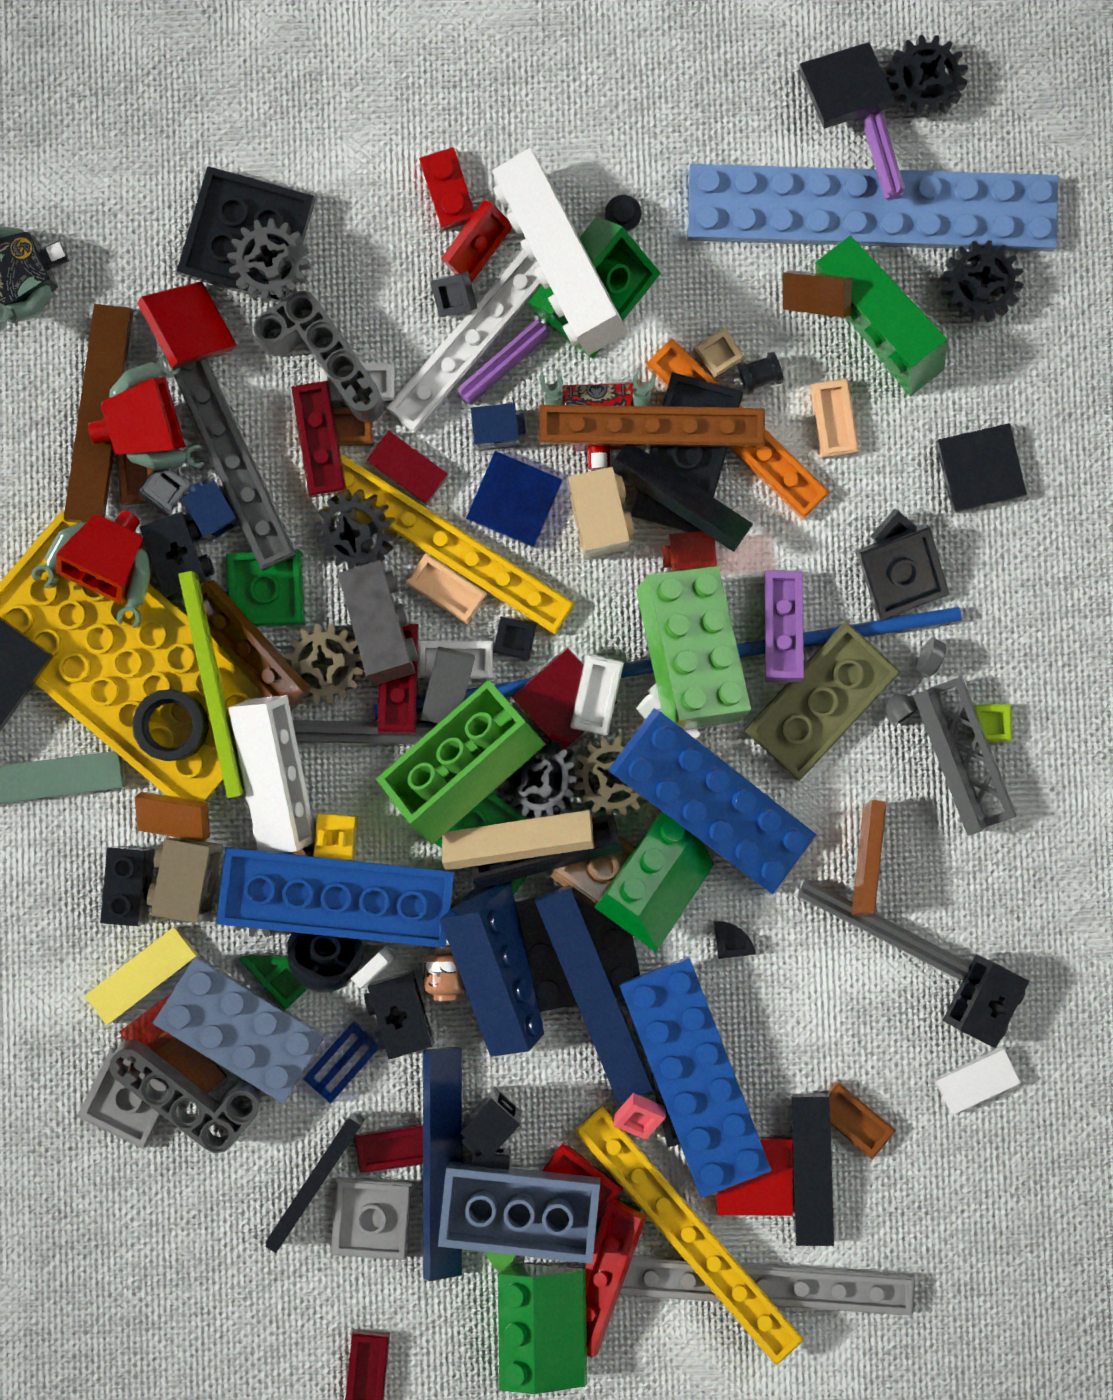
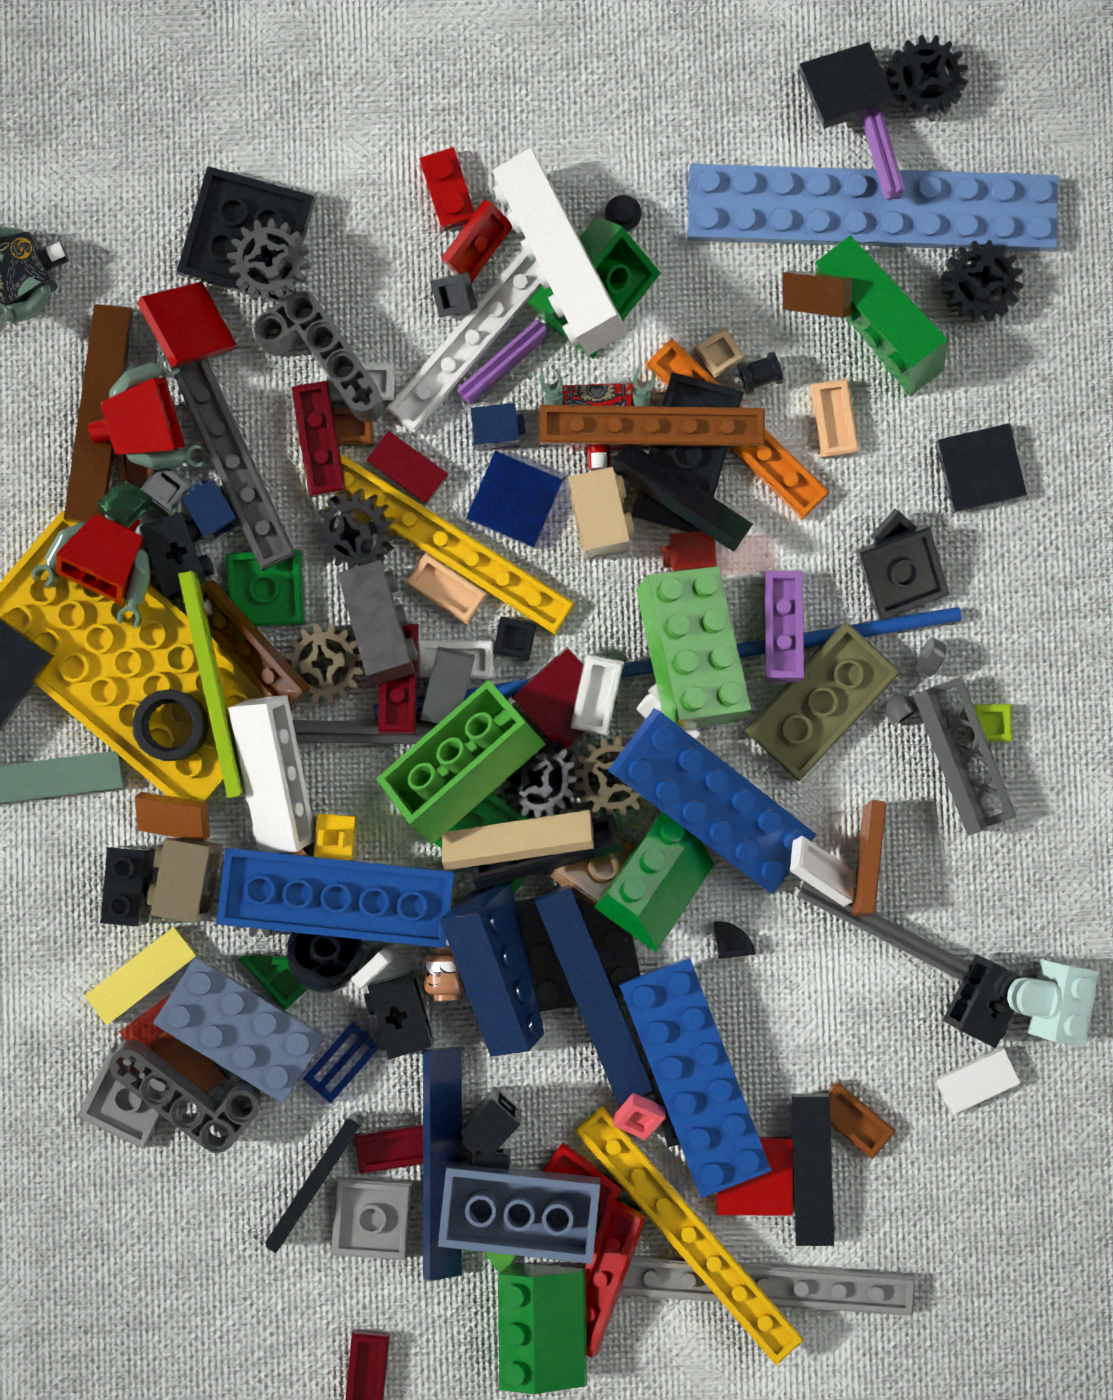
none -> clear green tile [97,479,153,528]
none -> white tile [790,836,855,907]
none -> light aqua brick [1007,959,1099,1047]

